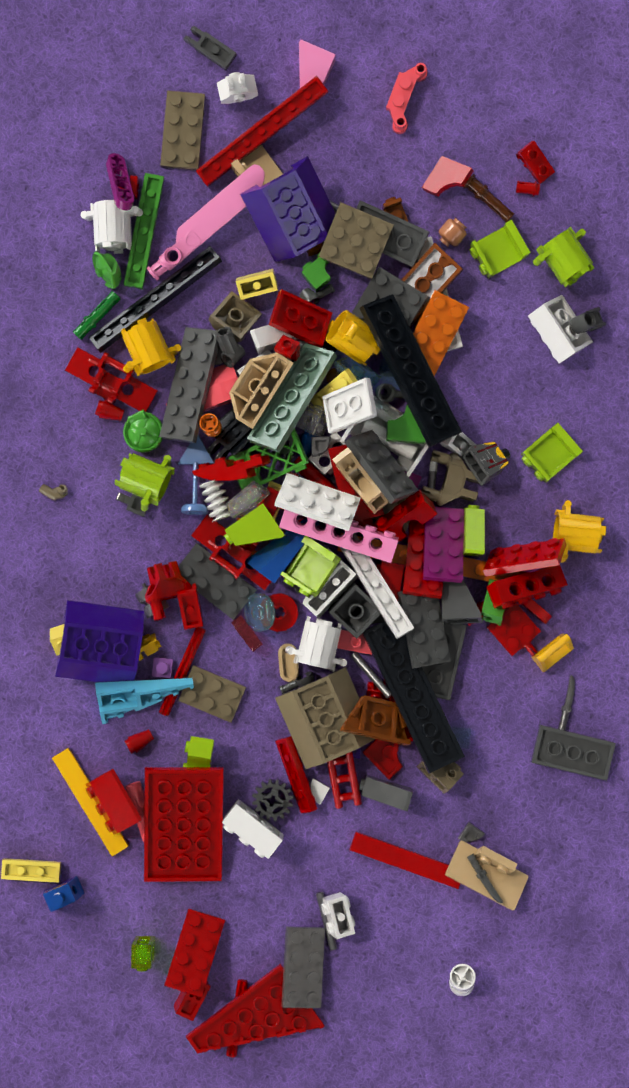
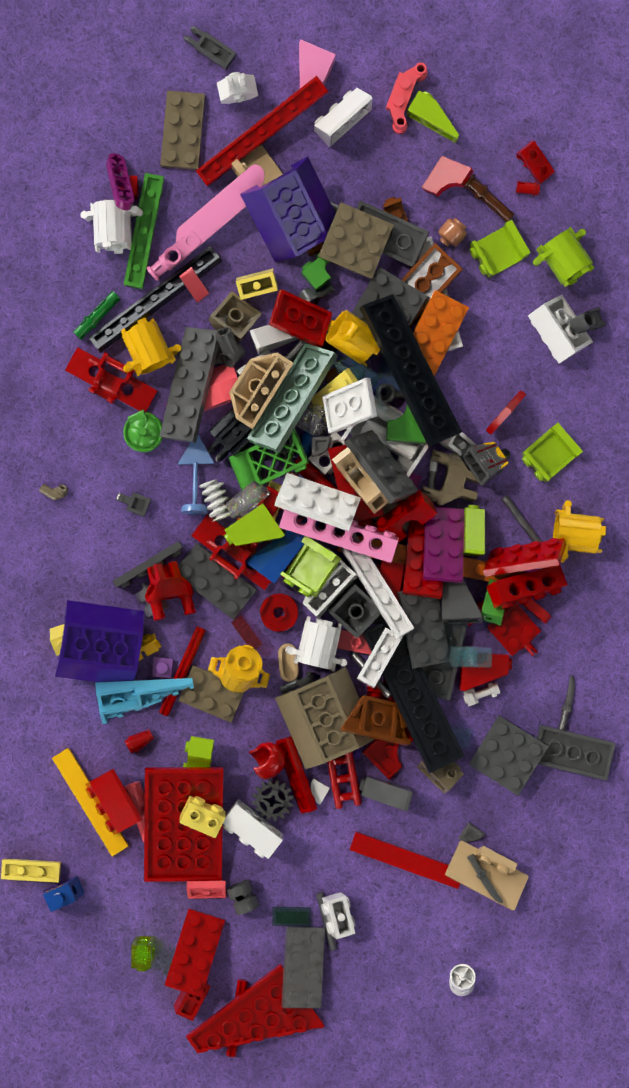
bright green piece [92,252,122,289] -> none
red cone [95,400,124,421] -> none
lime container [115,453,175,511] -> none
red panel [177,583,203,630] -> none
red slope [192,453,271,481] -> none
orange wheel [199,413,222,437] -> none
clear light blue tile [244,593,275,632] -> none
red bracket [274,335,300,361] -> none
yellow tile [531,634,574,672] -> none
none -> dark grey plate [113,541,184,589]
none -> coral piece [179,267,209,303]
none -> light yellow brick [180,796,226,838]
none -> coral plate [187,881,227,899]
none -> yellow container [208,645,270,693]
none -> dark grey wheel [227,879,260,915]
none -> red piece [249,742,286,779]
none -> tile [272,907,311,927]
none -> white slope [314,88,373,148]
none -> white plate [357,628,402,688]
none -> lime slope [407,91,459,143]
none -> clear light blue brick [450,646,492,667]
none -> red slope [459,651,512,691]
none -> white bar [463,683,500,707]
none -> dark grey plate [469,715,549,796]
none -> red tile [486,390,526,435]
none -> flat silver piece [501,495,541,542]

